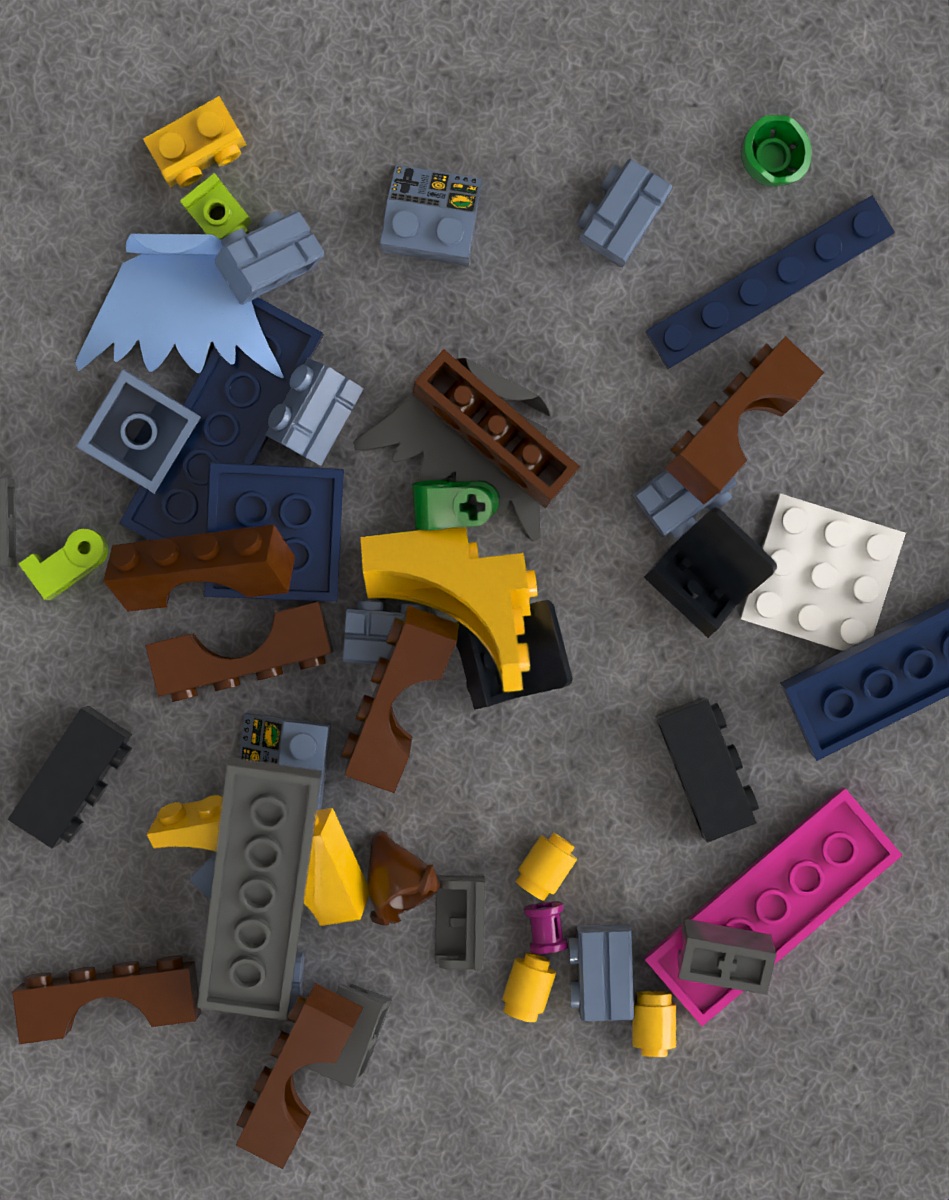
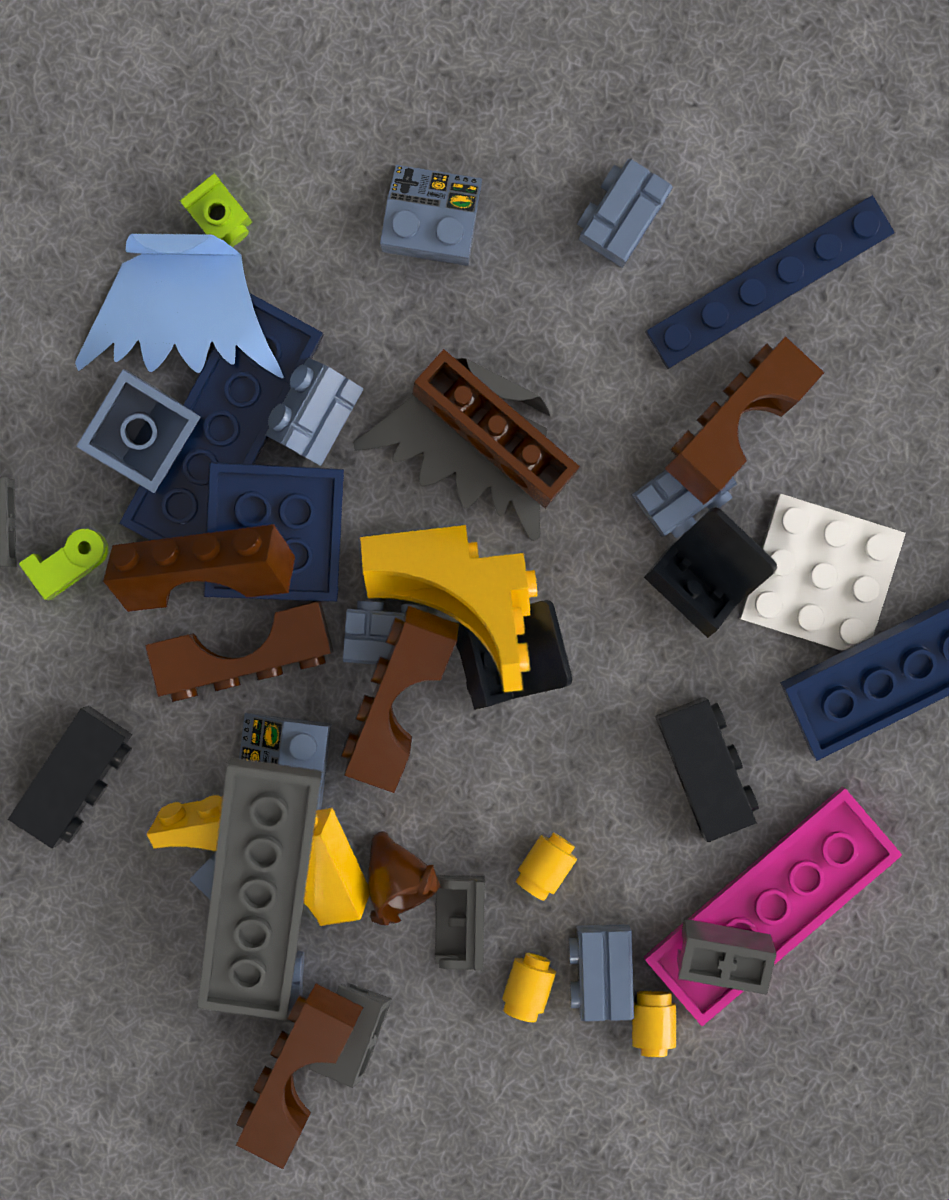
reddish brown arch [12,955,201,1044] -> none
yellow bracket [143,96,247,188] -> none
sand blue brick [214,211,324,305] -> none
green piece [412,480,500,530] -> none
magenta bush [524,901,568,954] -> none
green helmet [740,115,812,187] -> none

